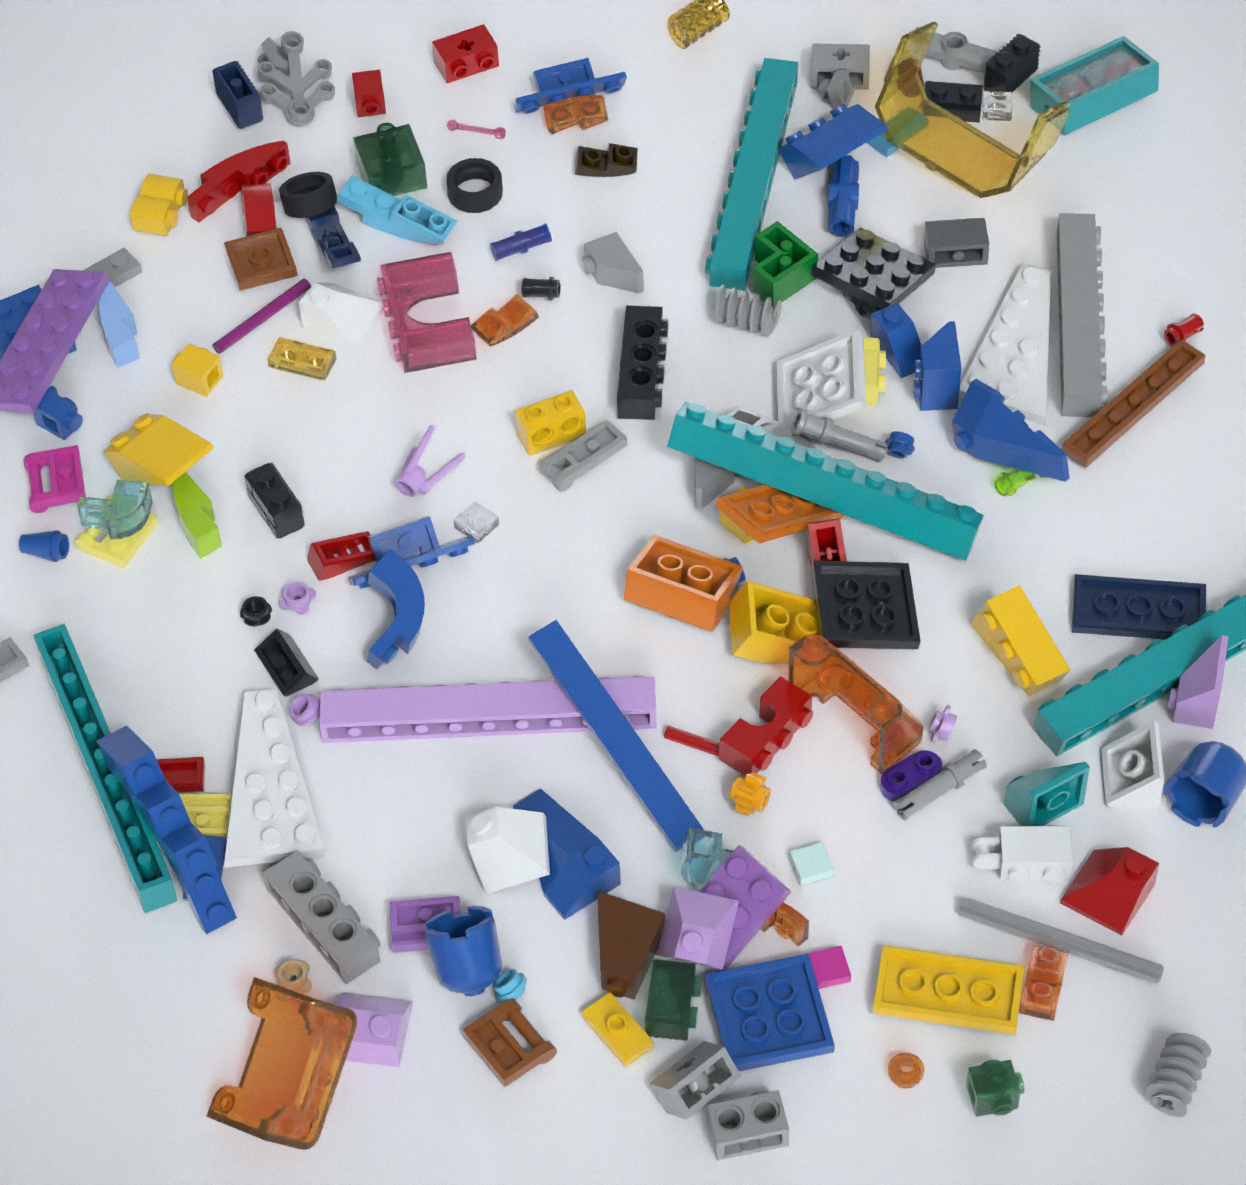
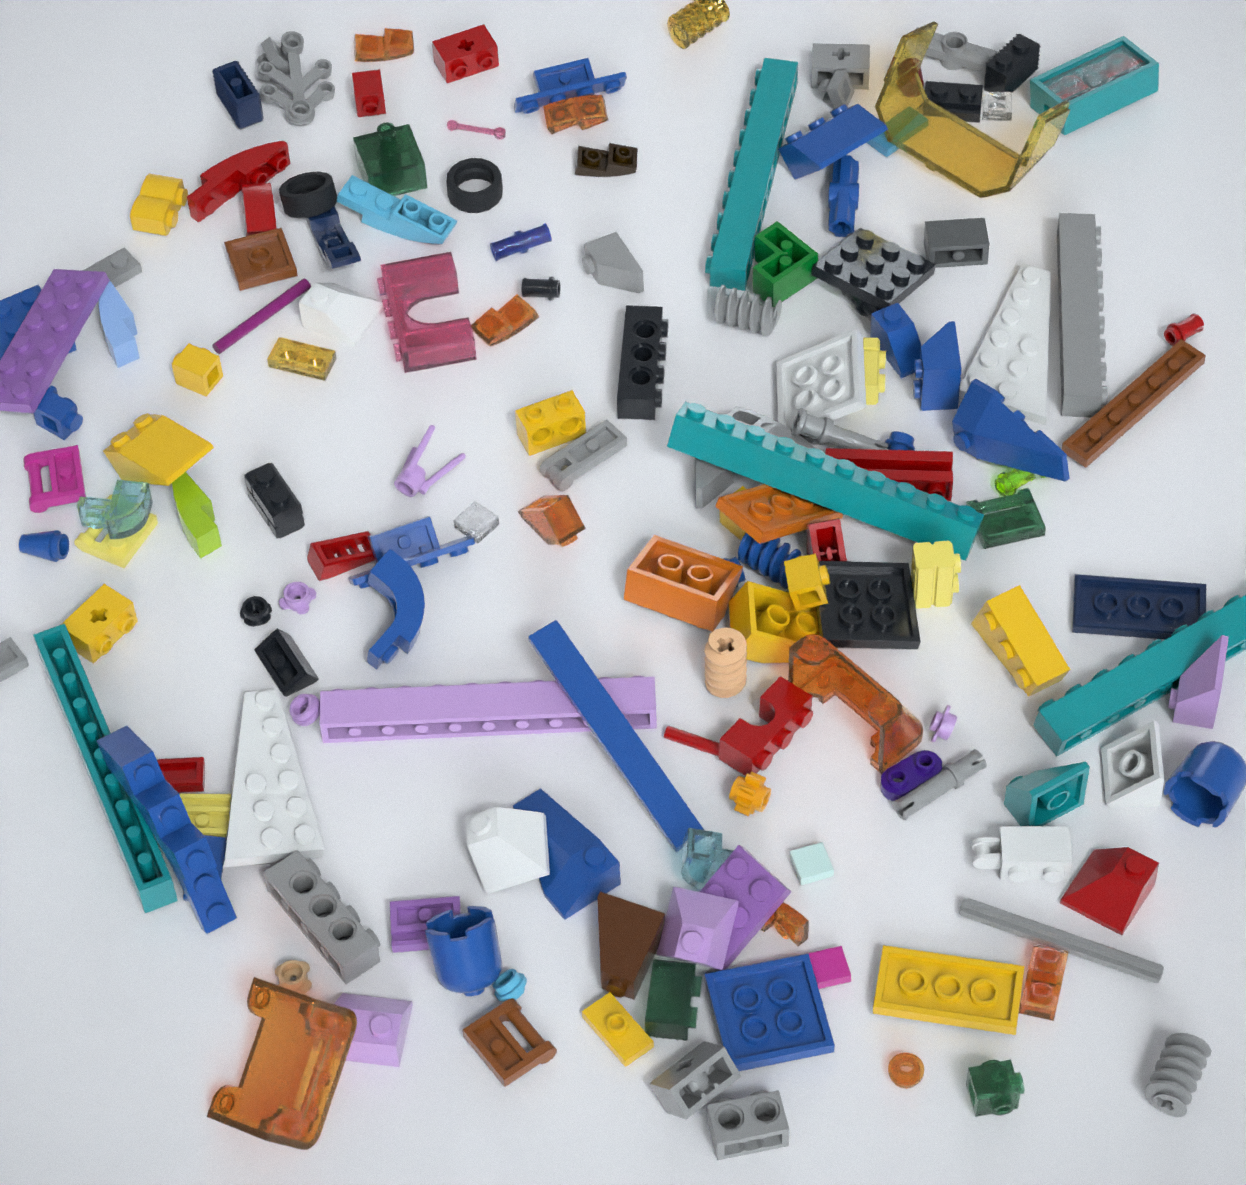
none -> yellow brick [61,584,138,664]
none -> clear orange slope [353,28,414,62]
none -> clear orange slope [518,495,586,547]
none -> light nougat piece [704,628,747,698]
none -> blue piece [738,533,807,589]
none -> yellow brick [784,553,830,611]
none -> red brick [825,448,953,501]
none -> light yellow brick [911,541,961,609]
none -> clear green plate [966,488,1046,549]

